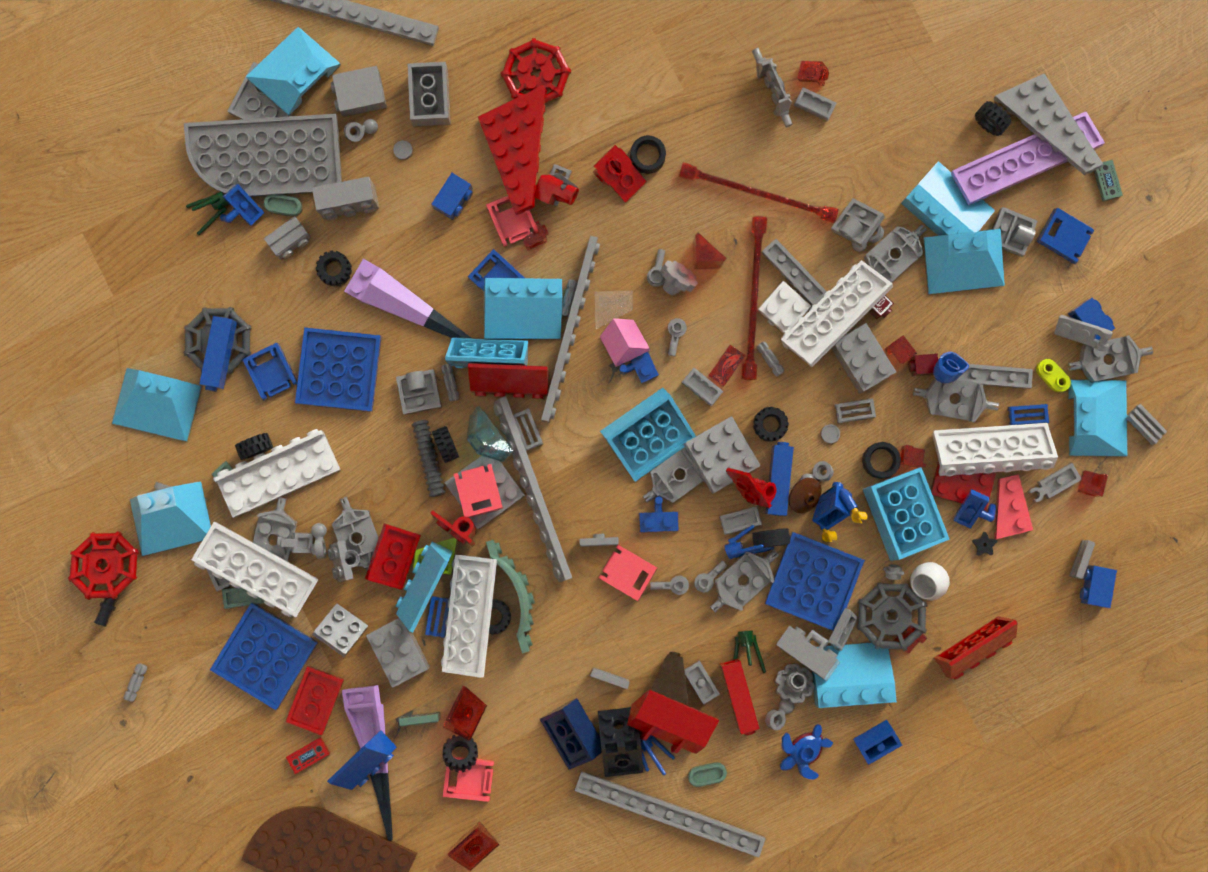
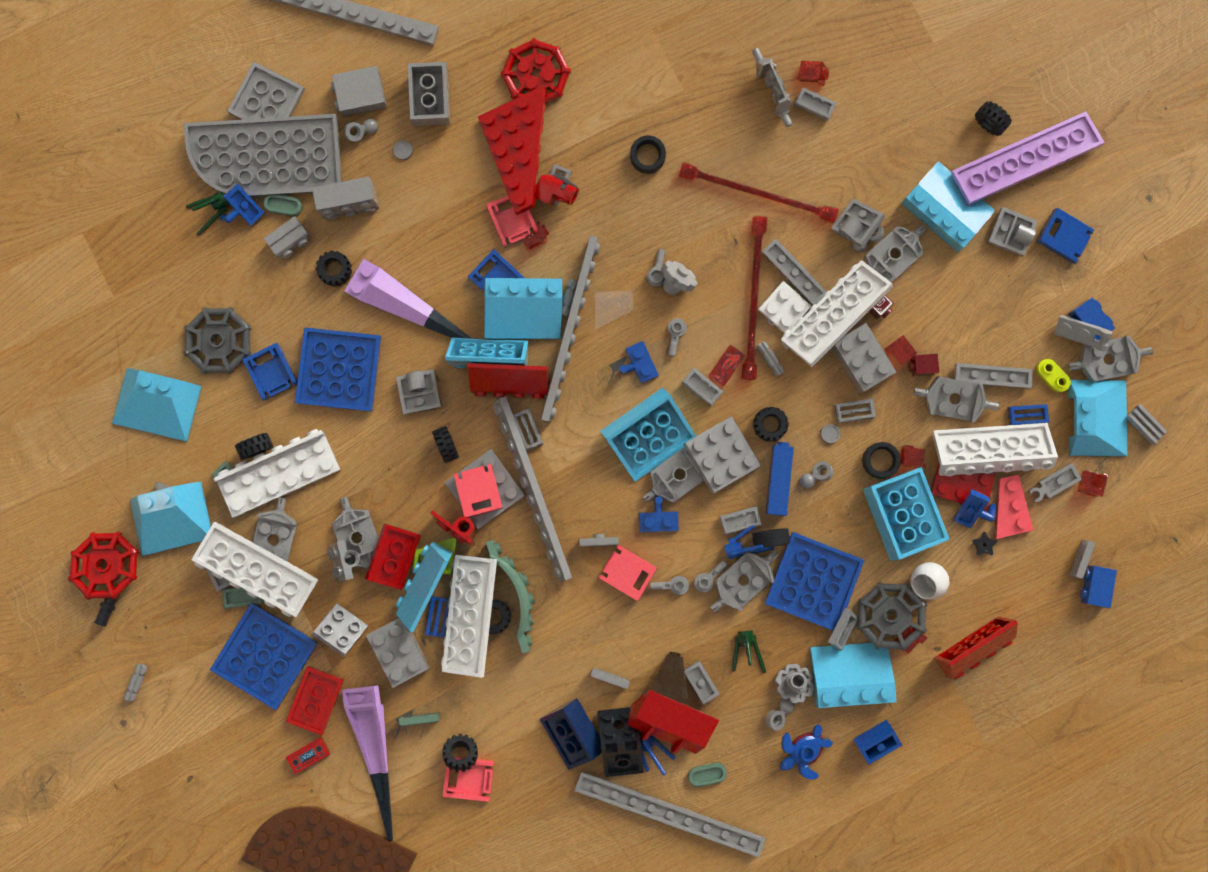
blue brick [199,316,237,392] -> none
medium azure slope [246,27,341,115] -> none
light grey plate [276,532,313,553] -> none
light grey plate [311,523,327,559] -> none
blue slope [327,730,397,790] -> none
dark grey piece [411,420,446,497] -> none
blue brick [432,173,473,220] -> none
light grey axle [441,364,459,401] -> none
clear red slope [443,686,487,740] -> none
clear red slope [448,822,499,871] -> none
clear light blue slope [467,406,513,462] -> none
red piece [593,145,647,203] -> none
bright pink slope [600,319,650,367] -> none
clear red slope [693,233,726,269] -> none
red brick [720,658,760,736] -> none
red piece [726,468,777,508] -> none
light grey piece [776,626,840,681] -> none
reddish brown dish [788,478,822,514] -> none
blue torso [812,482,867,542] -> none
light grey plate [883,564,905,580] -> none
medium azure slope [924,229,1005,294] -> none
blue piece [933,352,969,383] -> none
light grey wing [993,73,1103,175] -> none
sand green tile [1094,160,1123,202] -> none

